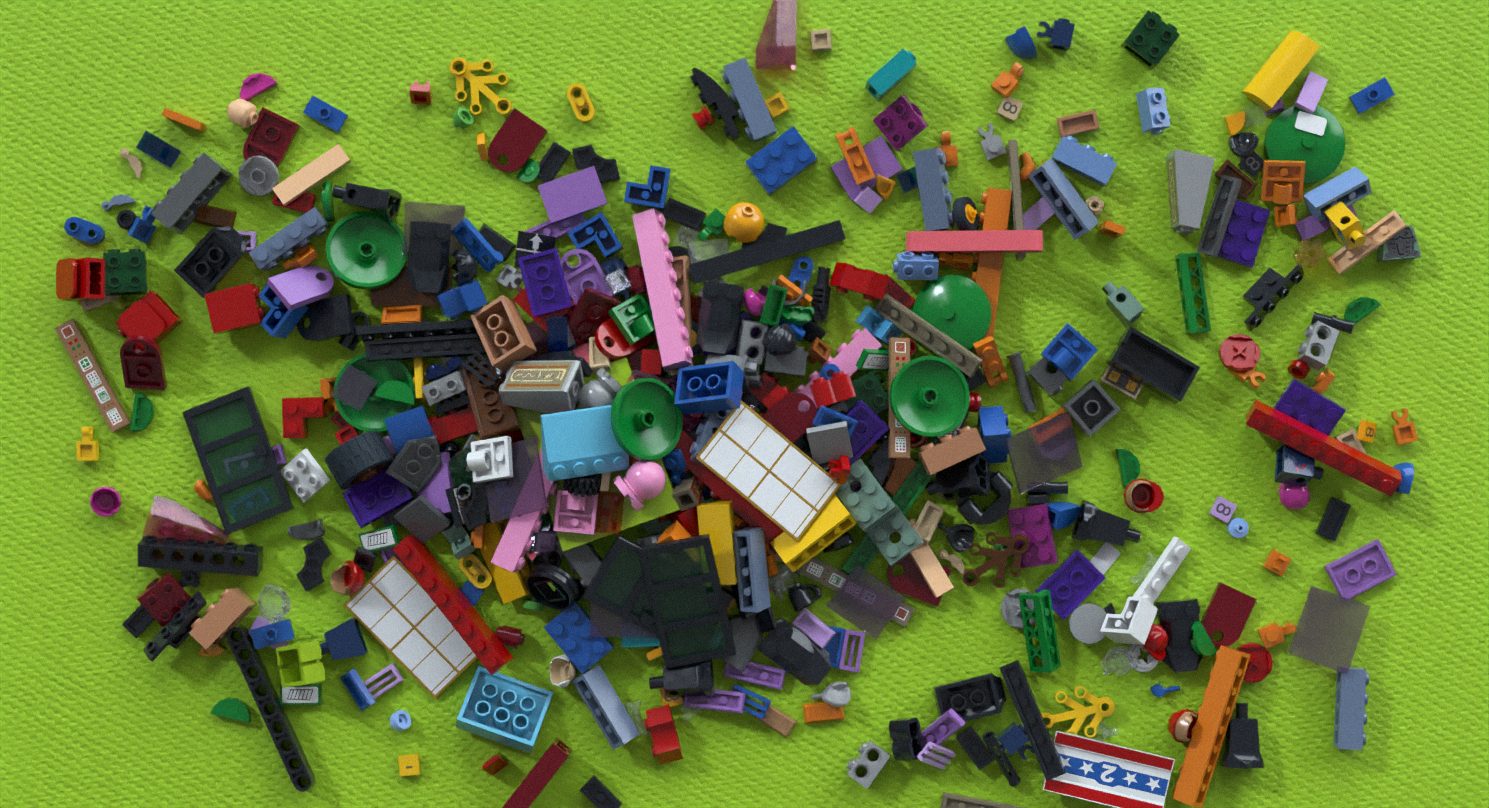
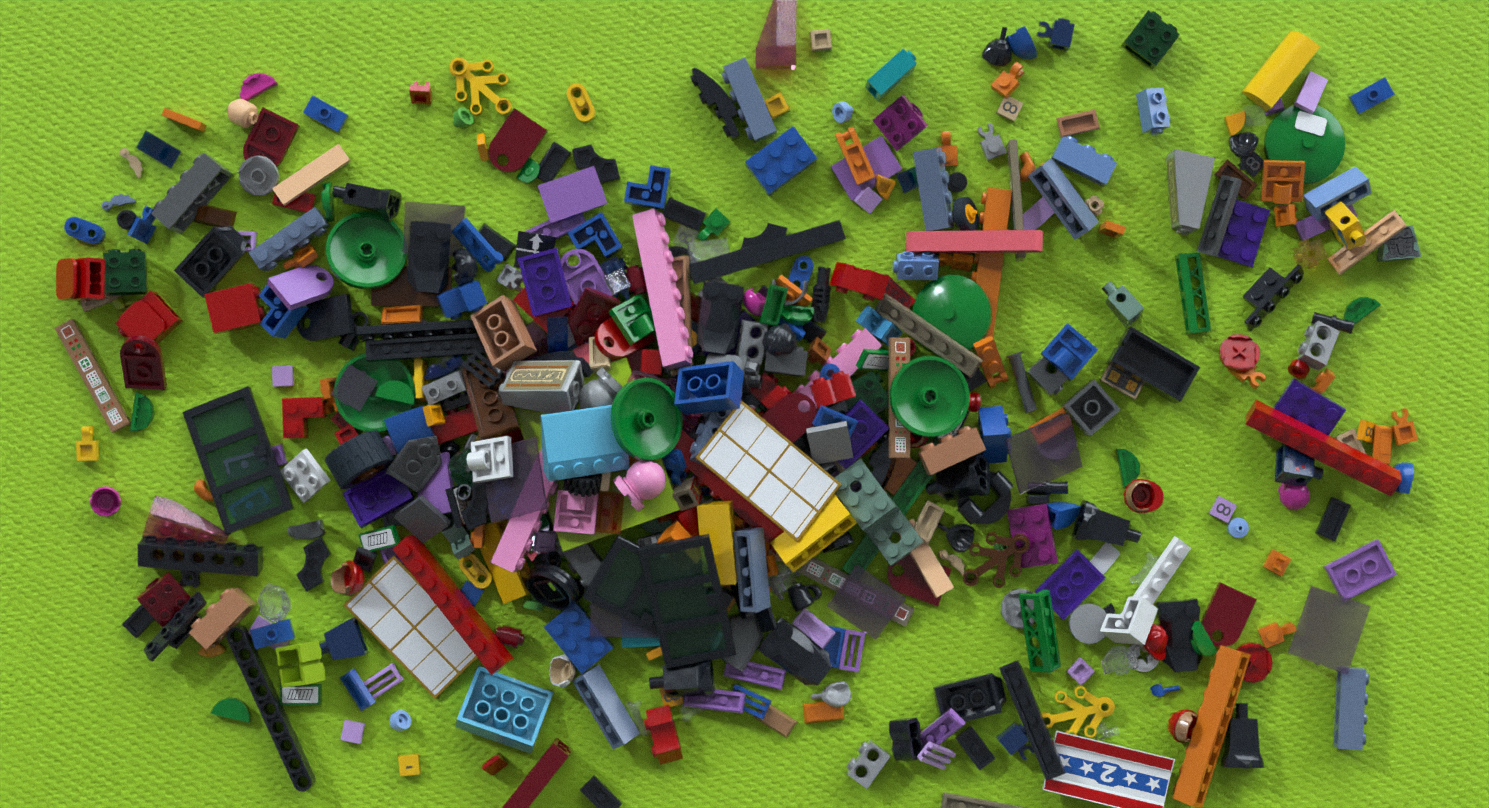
red wheel [691,106,715,131] -> none
light orange cylinder [723,202,764,243] -> none
red tile [828,455,851,484] -> none
black pin [982,731,1021,787] -> none
none -> lavender tile [272,366,294,387]
none -> lavender tile [341,720,365,744]
none -> light orange tile [422,404,445,427]
none -> light blue tile [832,102,853,123]
none -> black plate [947,172,967,192]
none -> black piece [982,27,1012,66]
none -> lavender tile [1066,657,1095,686]
none -> orange tile [1372,425,1393,465]

